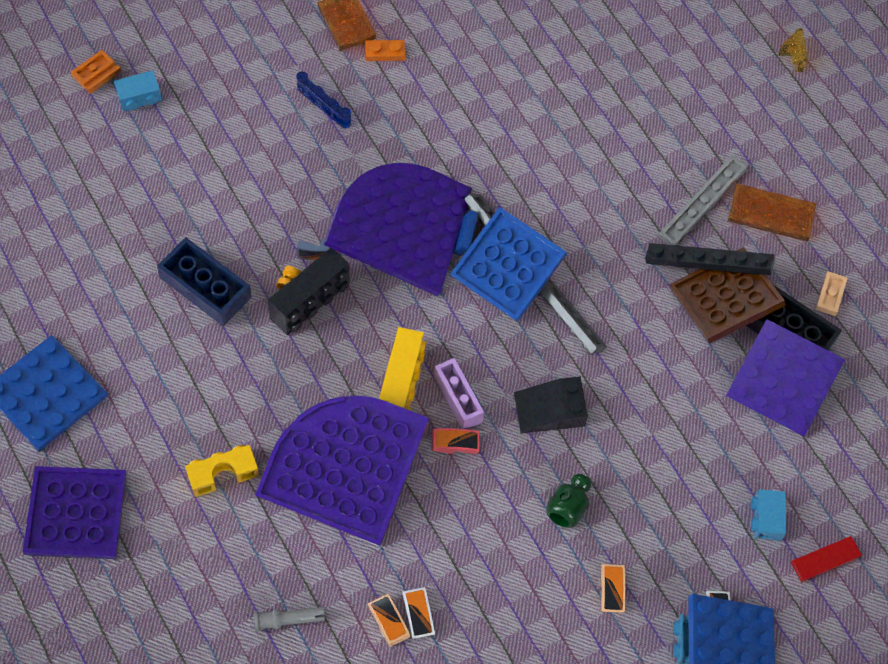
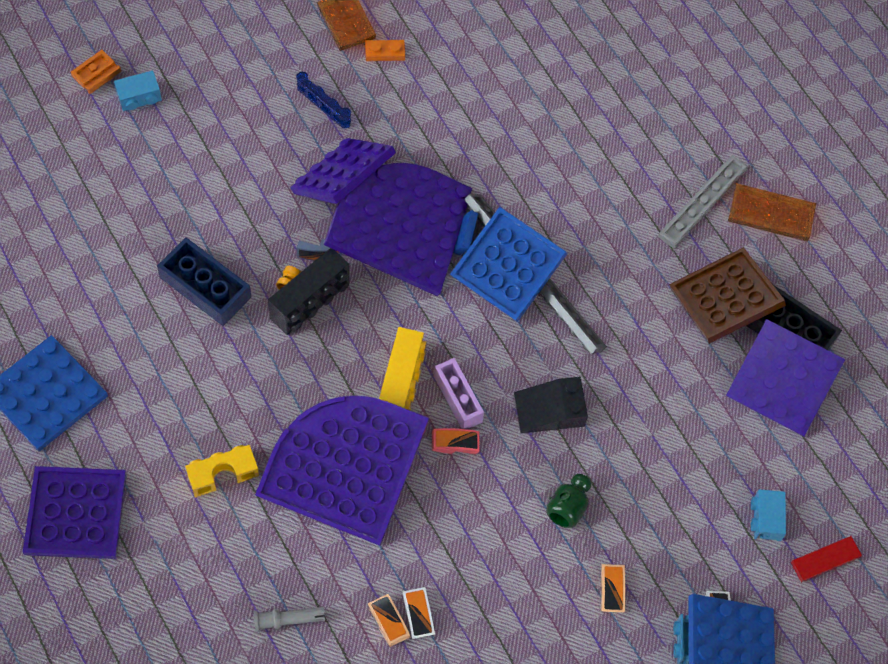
black plate [645,243,775,275] -> none
clear yellow slope [778,28,808,72] -> none
light nougat plate [815,271,848,316] -> none
none -> dark purple plate [290,138,396,204]

